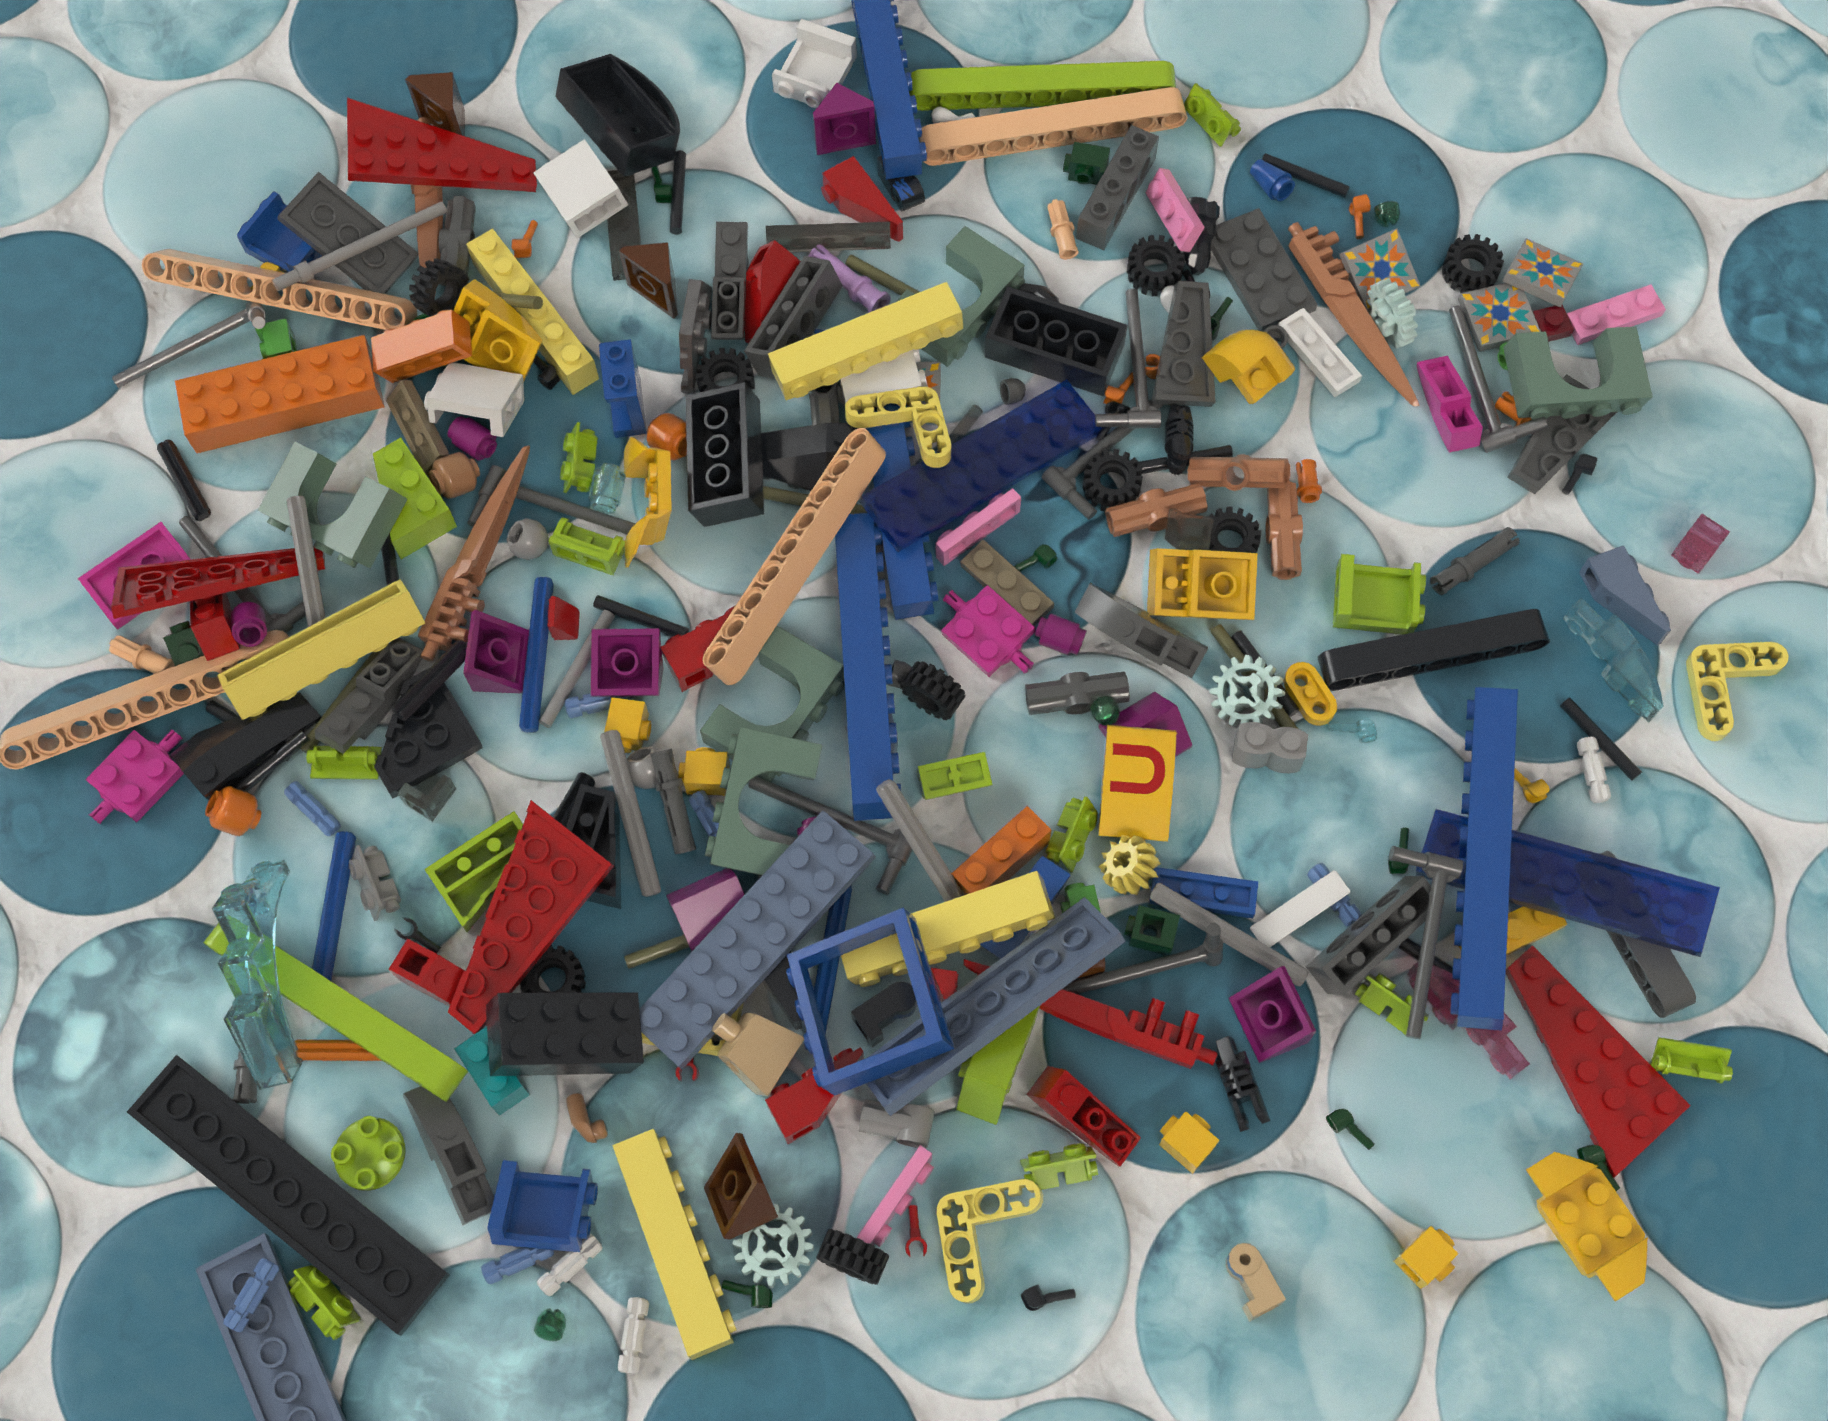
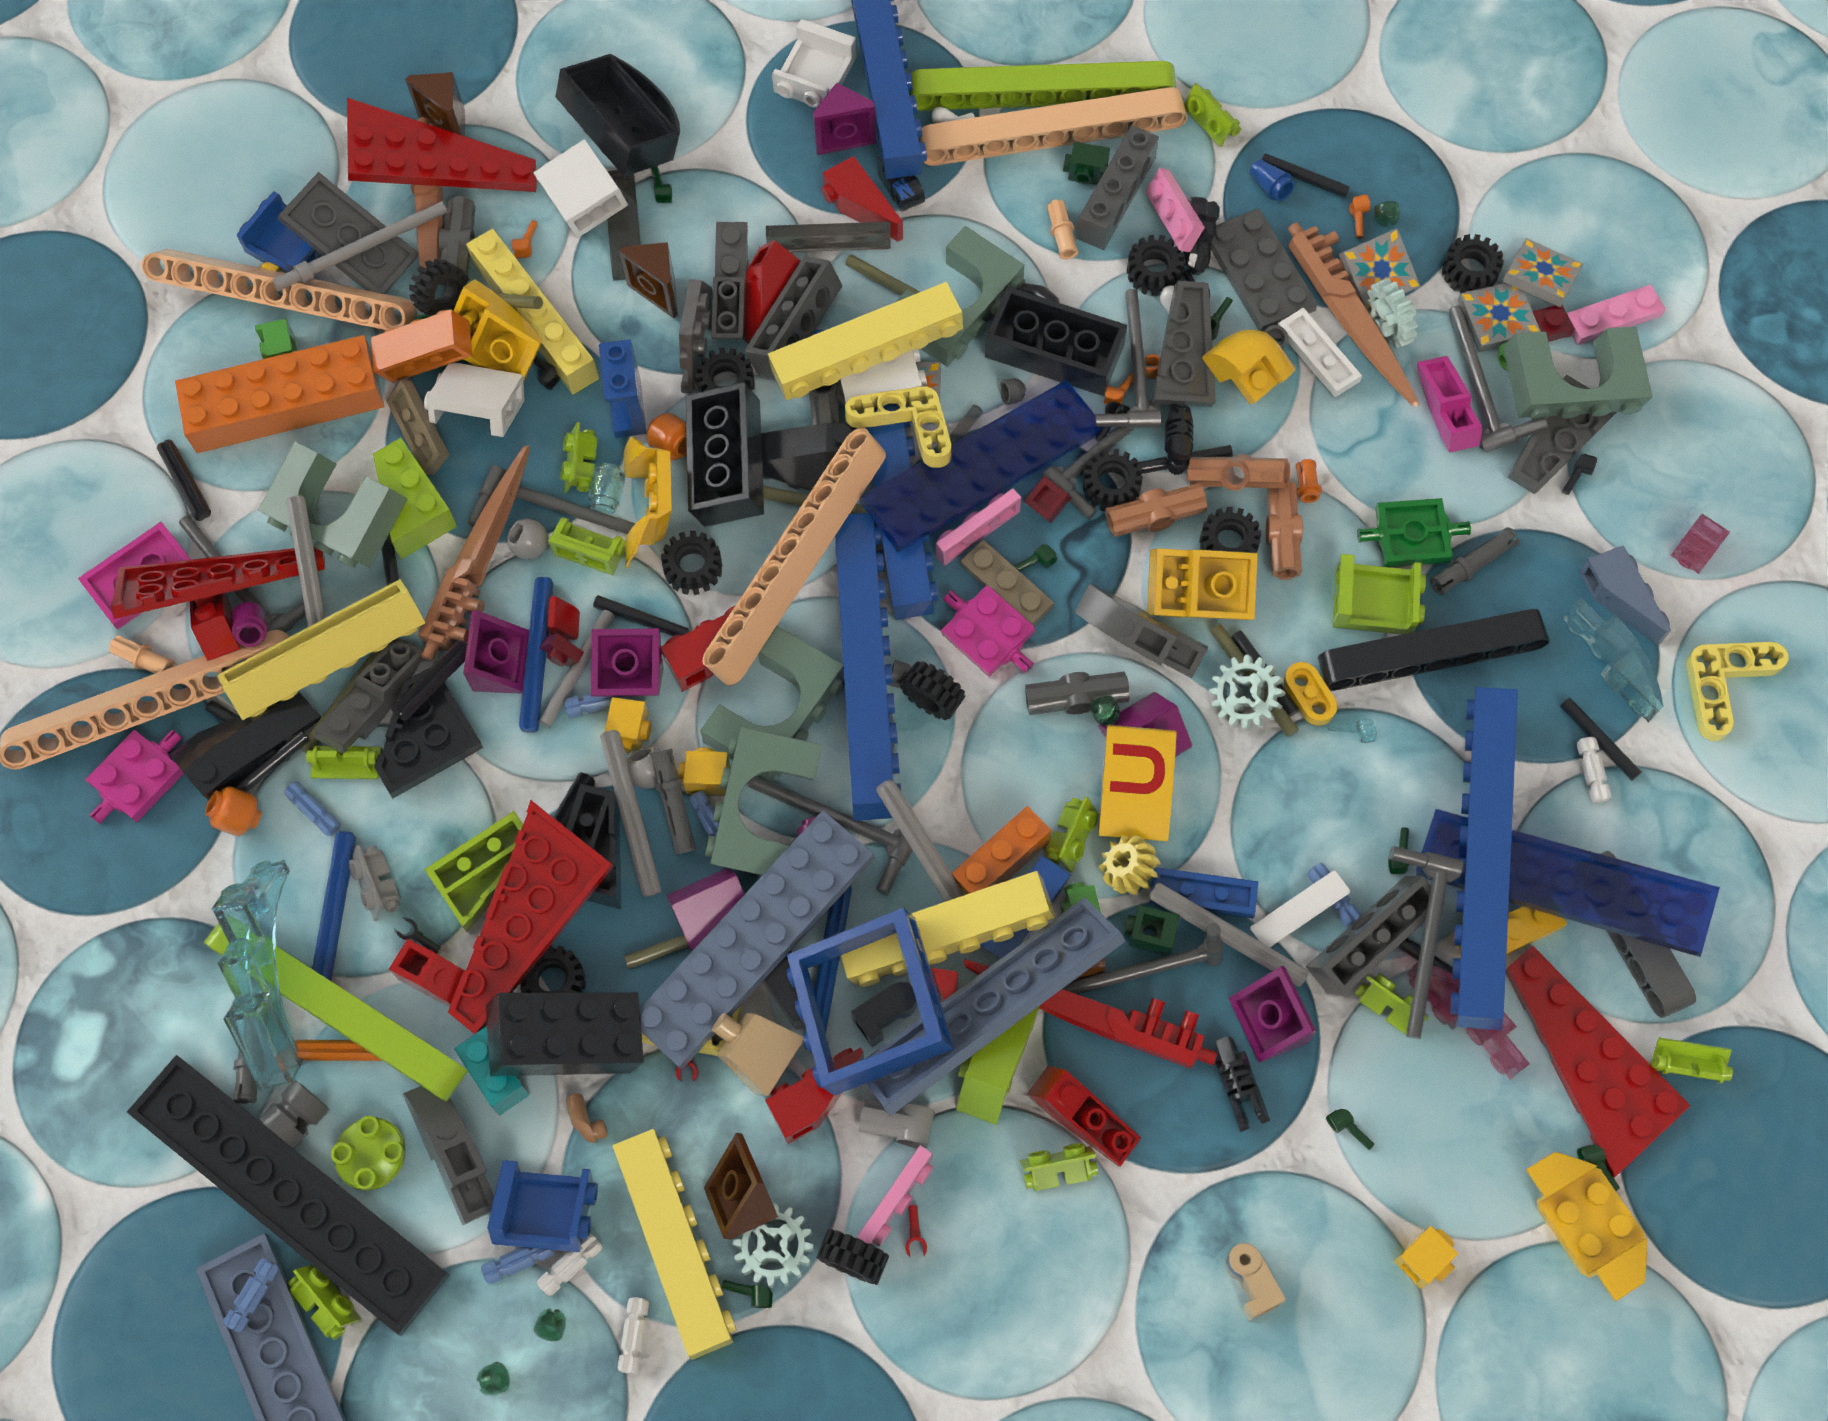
flat silver bar [112,301,266,388] -> none
dark green bracket [163,620,204,666] -> none
clear smoke panel [397,775,456,822] -> none
medium nougat head [428,452,480,499] -> none
magenta brick [447,416,497,461] -> none
black bar [670,150,686,235] -> none
lavender pin [809,244,891,313] -> none
lime hinge [916,752,993,800] -> none
light yellow beam [937,1179,1043,1303] -> none
black hand [1021,1285,1076,1311] -> none
magenta brick [1035,613,1087,655] -> none
yellow brick [1159,1111,1220,1174] -> none
clear smoke panel [1164,508,1214,550] -> none
light grey brick [1232,722,1308,773] -> none
orange pin [1495,391,1532,426] -> none
yellow hand [1514,768,1550,803] -> none
none -> dark grey wheel [259,1079,330,1149]
none -> clear green hinge [476,1362,510,1396]
none -> dark red plate [540,633,584,667]
none -> black tyre [661,531,723,595]
none -> dark red plate [1024,476,1071,523]
none -> green plate [1357,498,1471,567]

